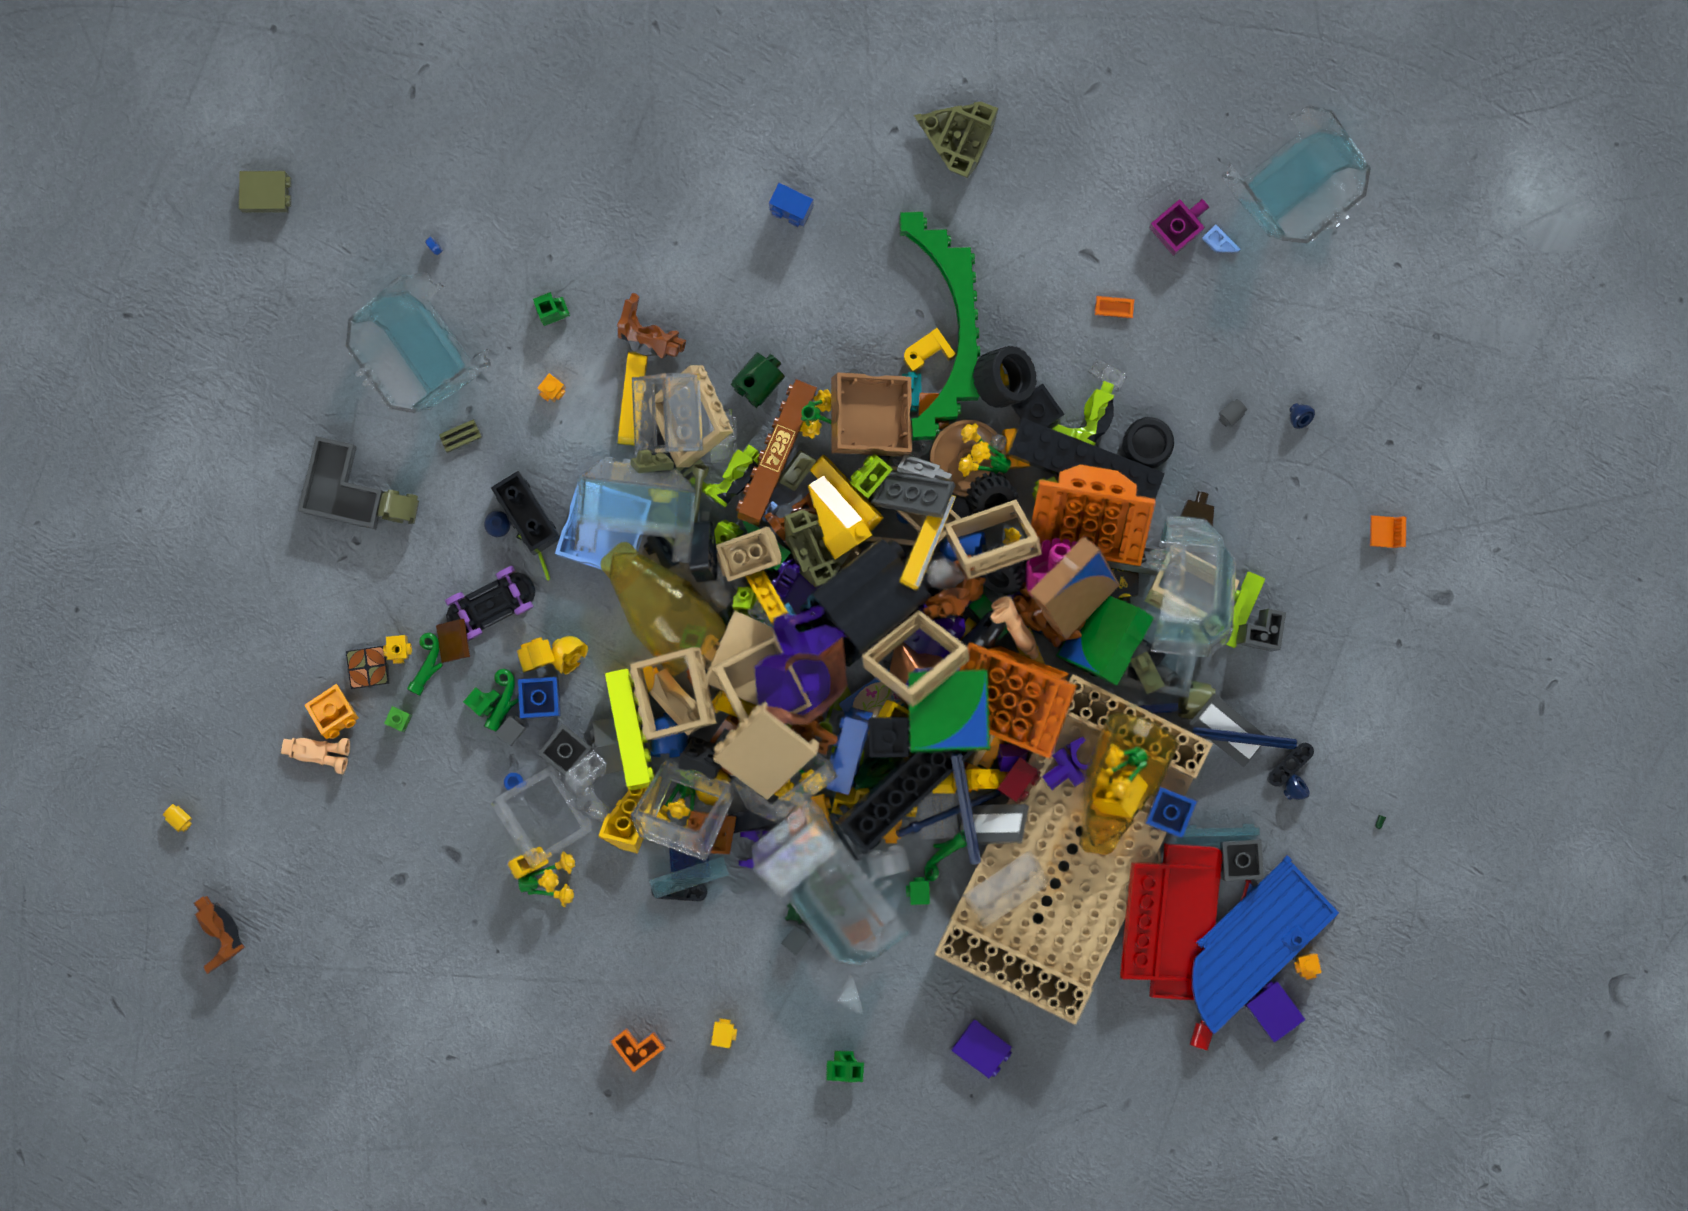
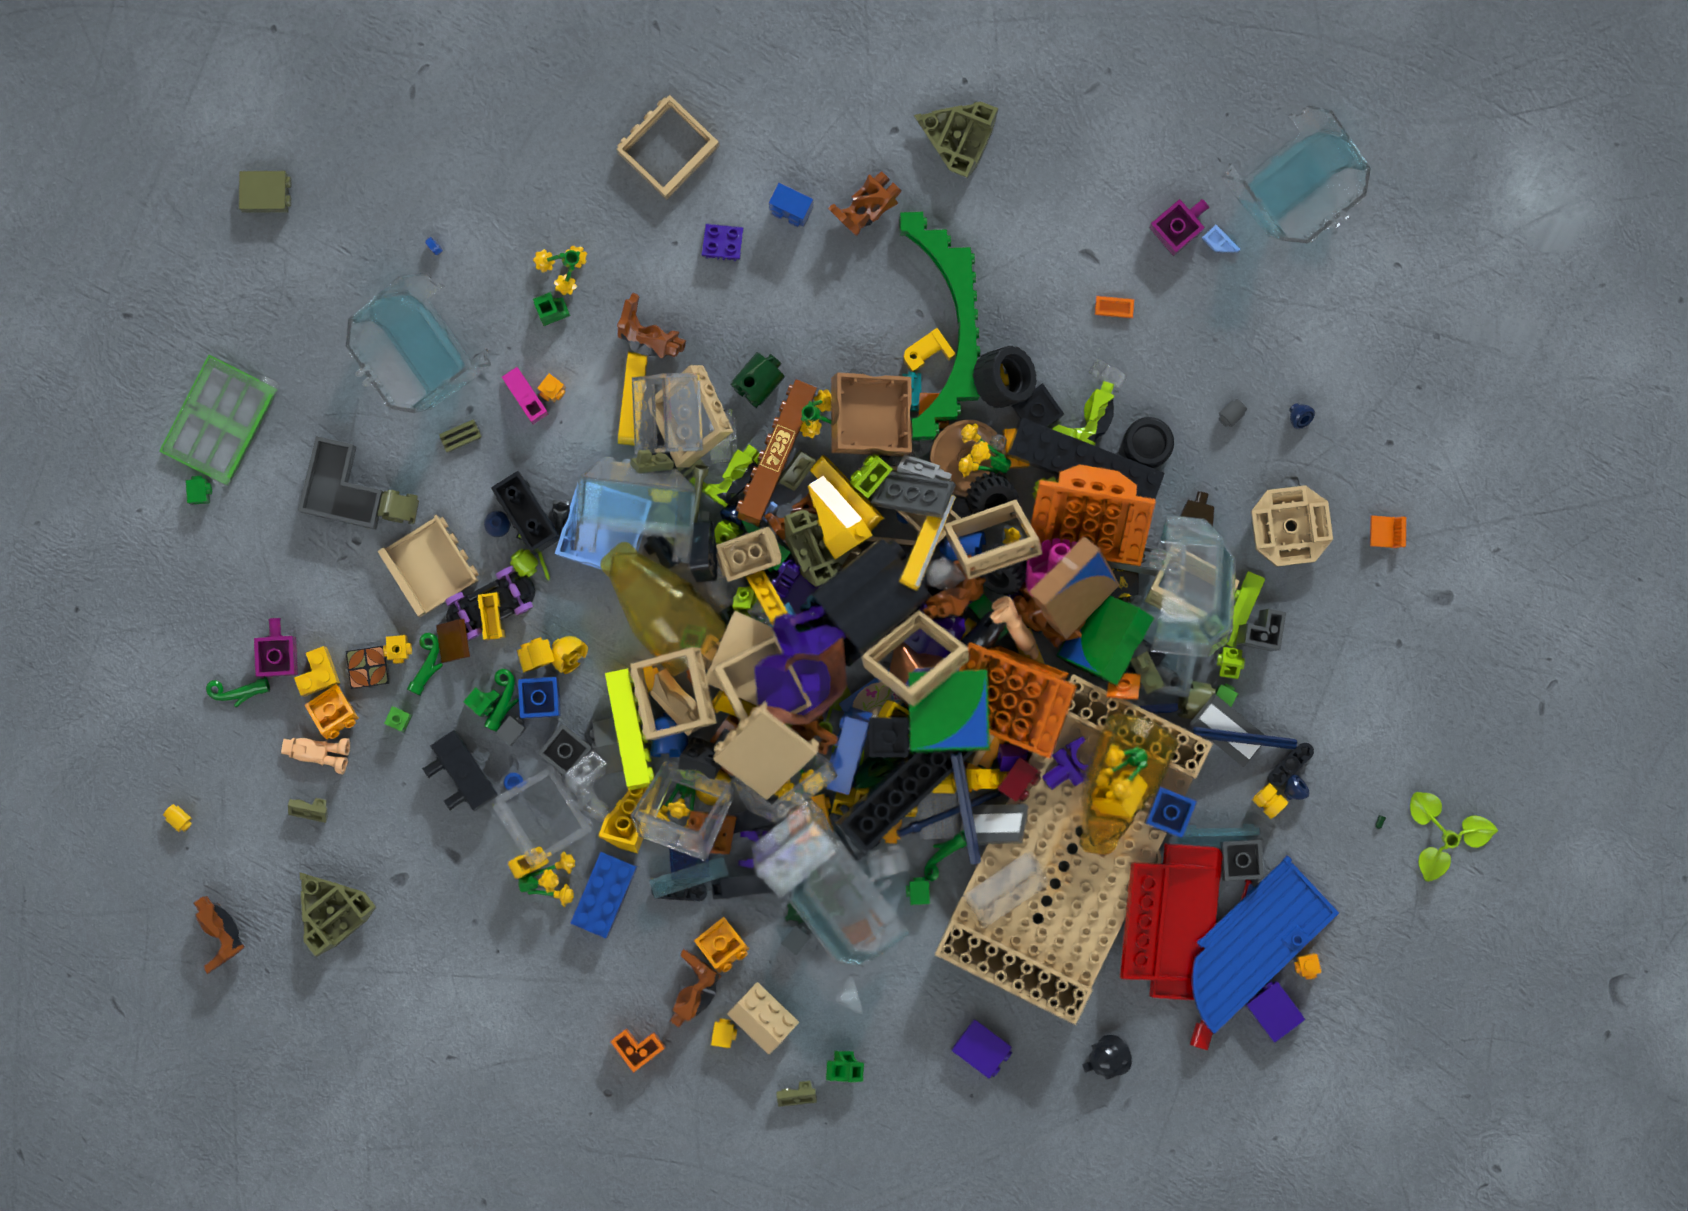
none -> clear door [159,355,280,488]
none -> green brick [186,476,212,505]
none -> green plant [206,677,270,707]
none -> magenta brick [254,618,298,678]
none -> olive hinge [288,798,328,823]
none -> yellow brick [294,646,340,697]
none -> olive wedge [300,872,376,957]
none -> tan panel [377,515,479,617]
none -> black piece [422,730,499,811]
none -> yellow piece [478,592,506,640]
none -> dark pink slope [502,367,549,424]
none -> lime head [510,548,539,577]
none -> yellow plant [533,246,587,295]
none -> dark grey piece [553,500,571,529]
none -> blue brick [570,852,637,938]
none -> tan window [617,95,719,200]
none -> dark orange hips [670,949,721,1027]
none -> light orange plate [694,917,749,973]
none -> dark purple hinge [702,224,744,261]
none -> black slope [711,871,791,899]
none -> dark blue brick [720,502,743,528]
none -> tan piece [727,982,799,1054]
none -> olive hinge [776,1081,817,1107]
none -> dark orange hips [828,171,901,236]
none -> black helmet [1082,1034,1132,1080]
none -> orange piece [1107,673,1141,700]
none -> bright green brick [1215,683,1238,707]
none -> lime brick [1216,647,1245,679]
none -> tan piece [1251,485,1333,567]
none -> yellow wheel [1252,783,1289,819]
none -> lime plant [1410,792,1498,882]

